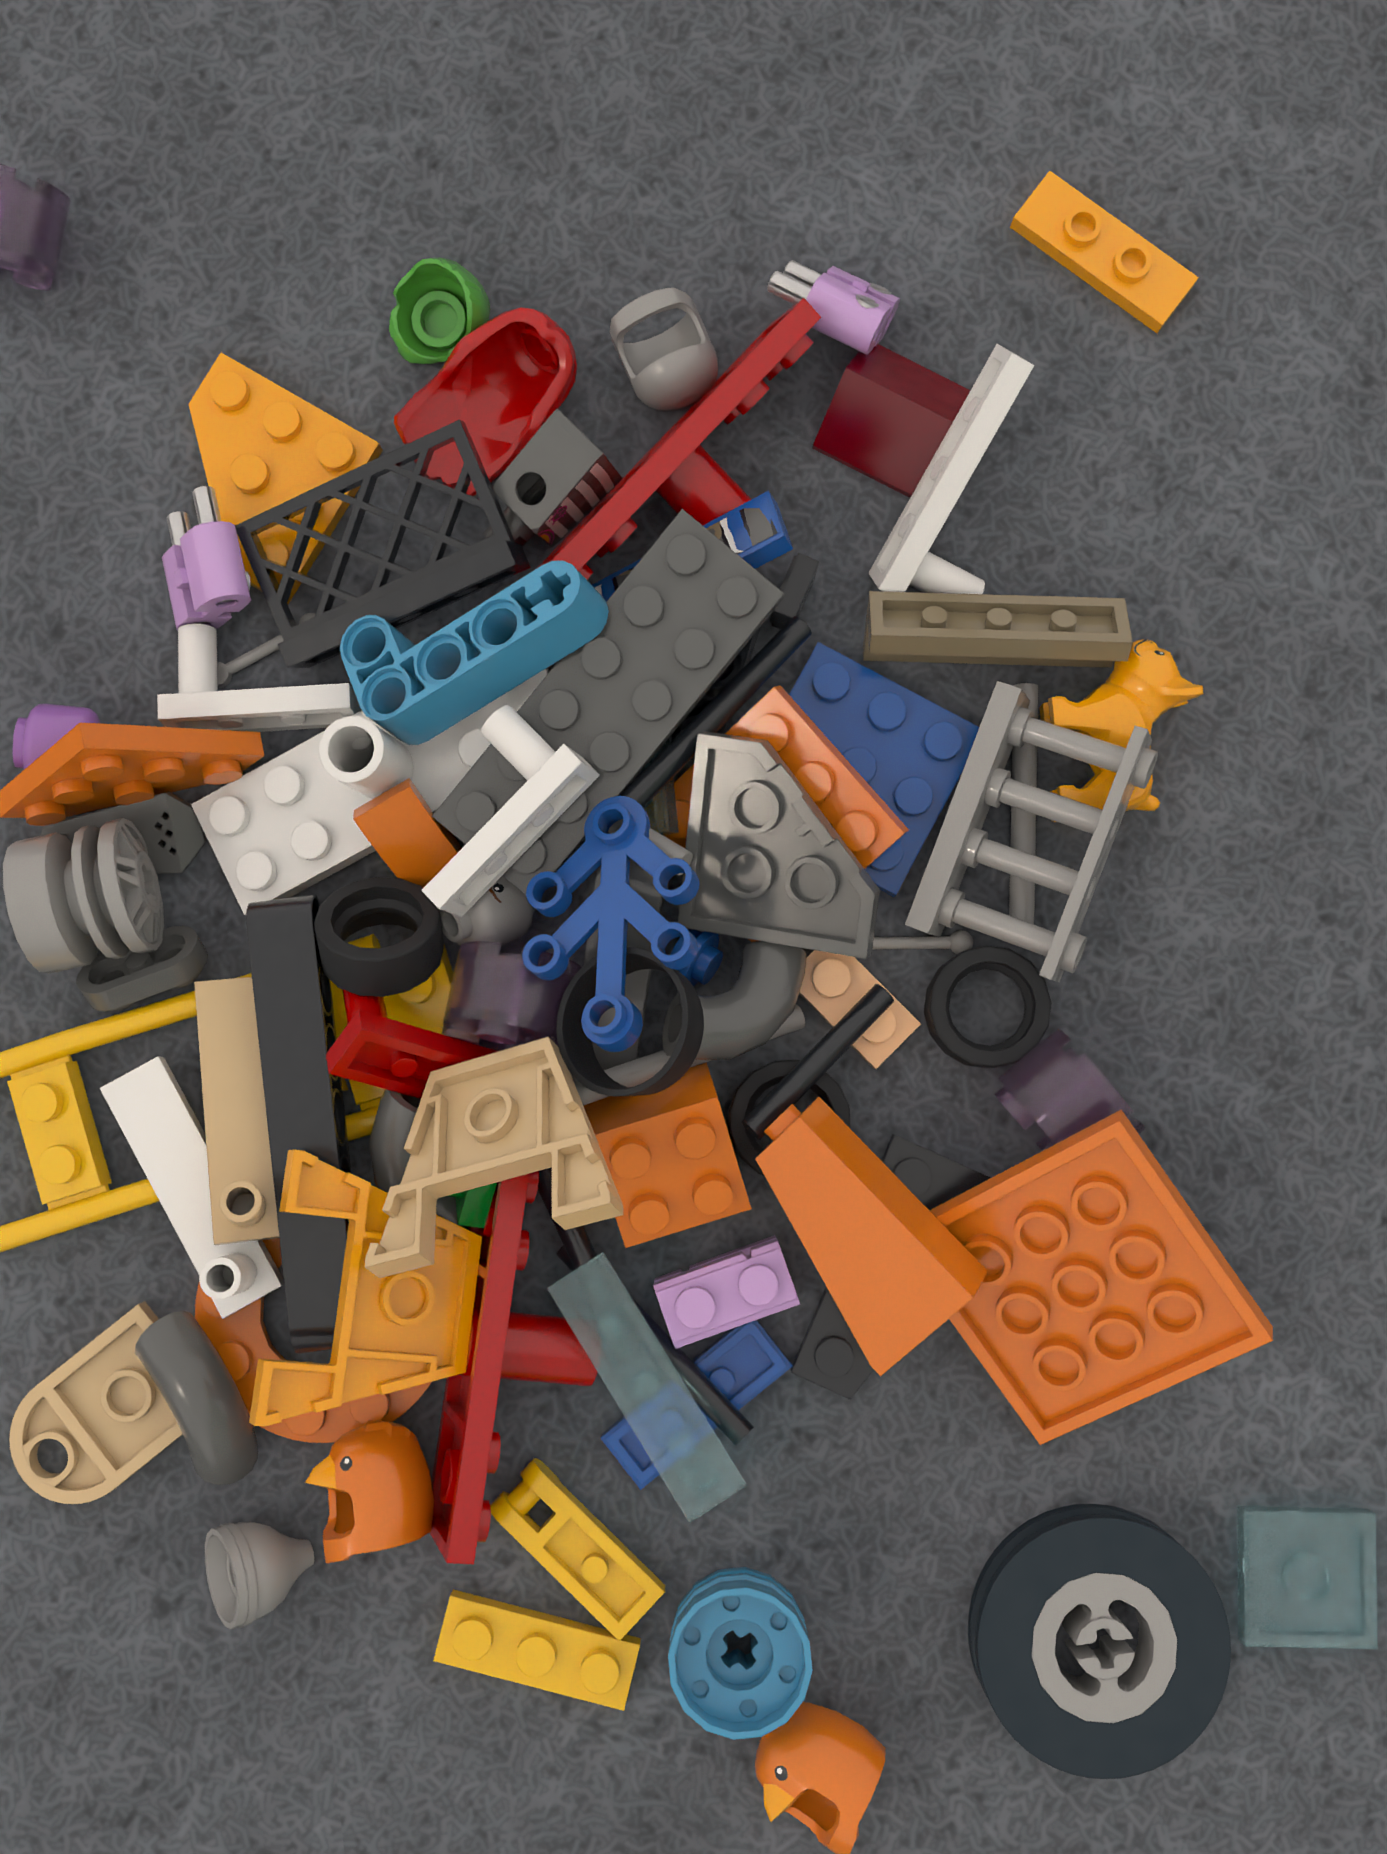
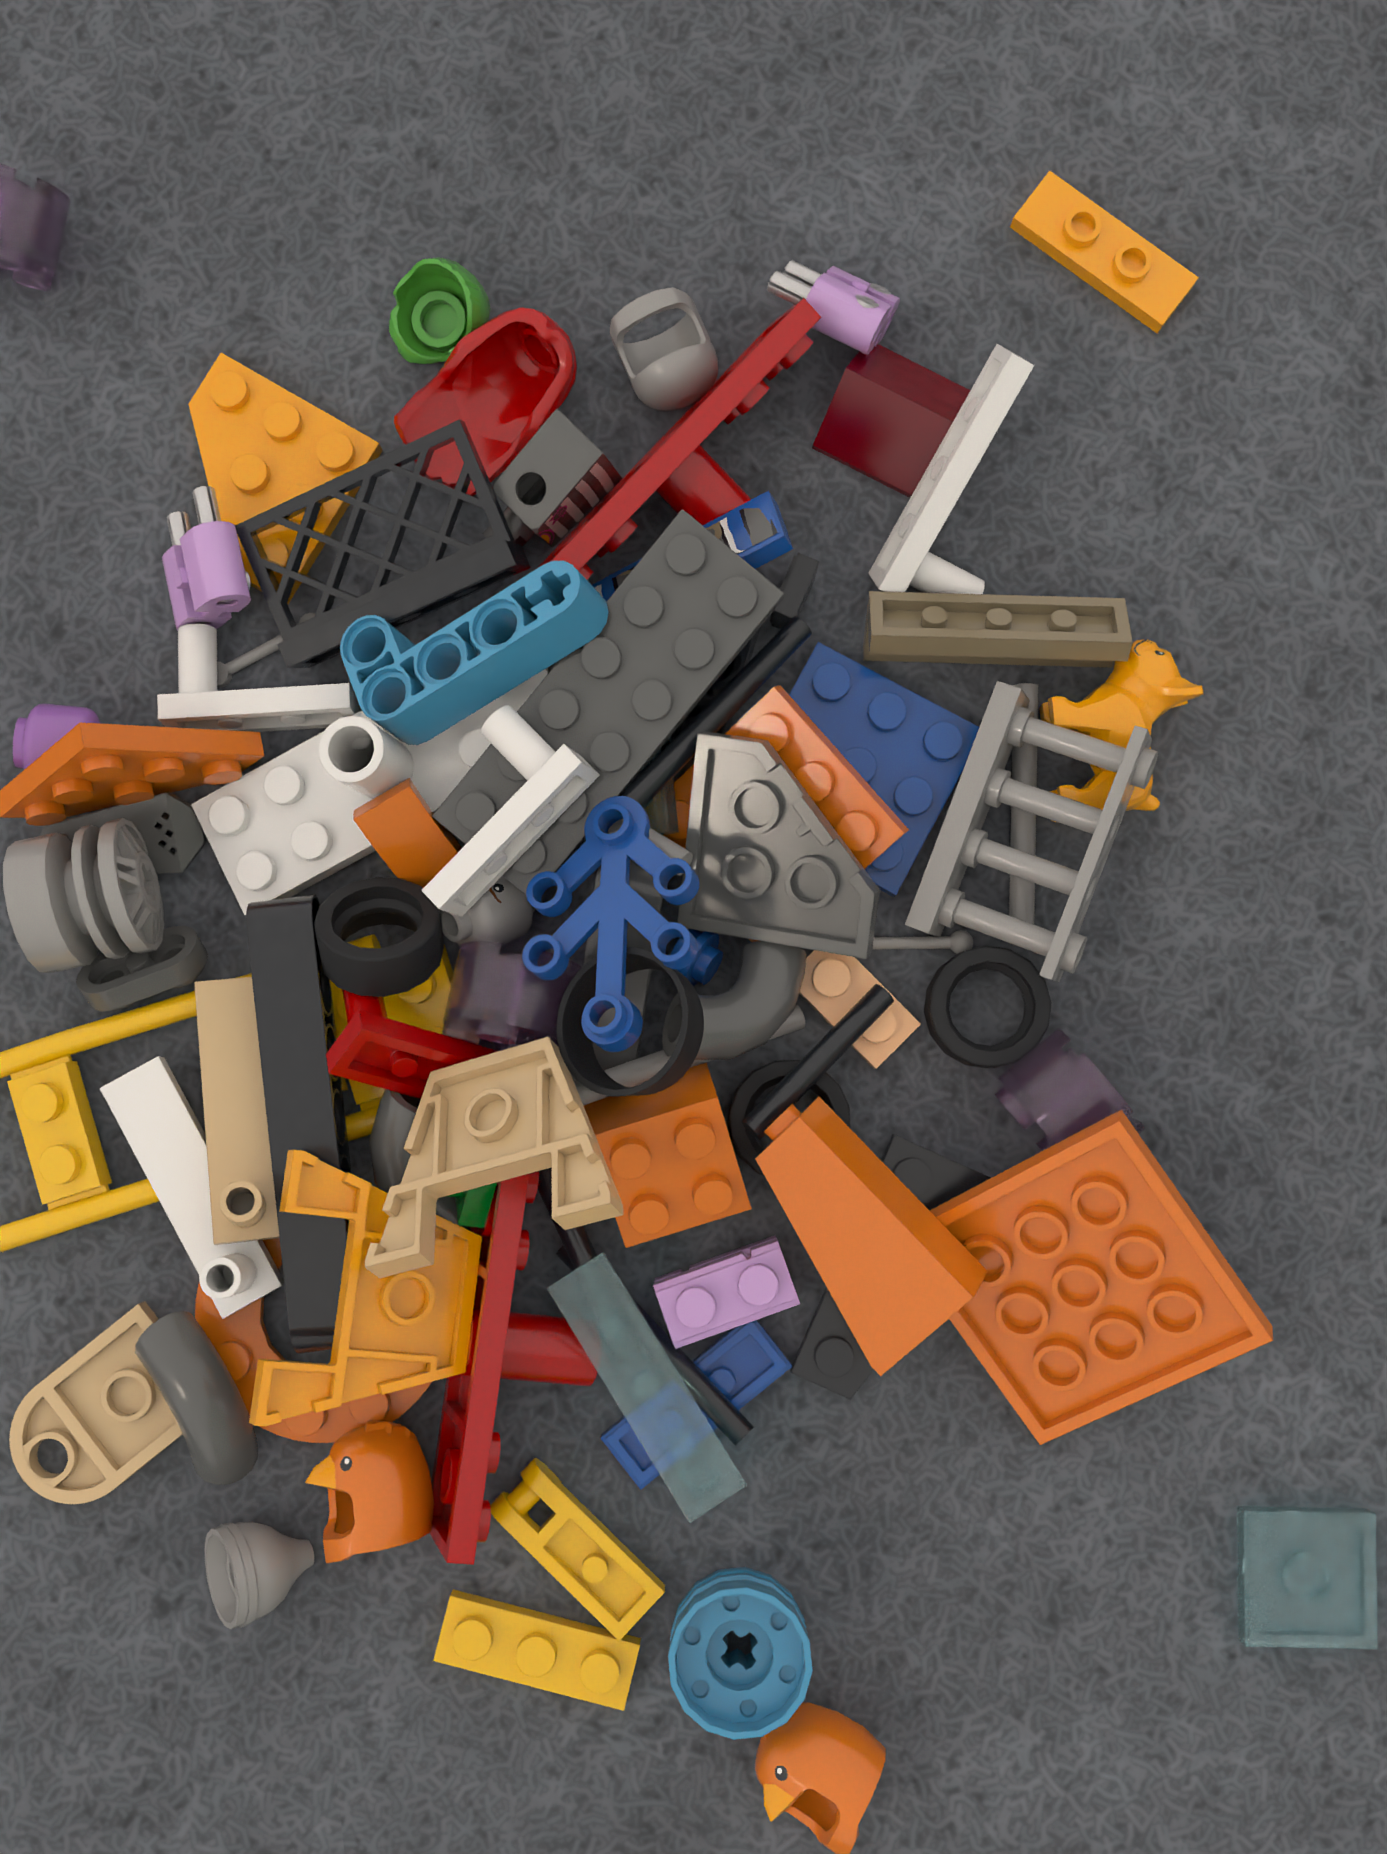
black wheel [968,1504,1231,1779] -> none

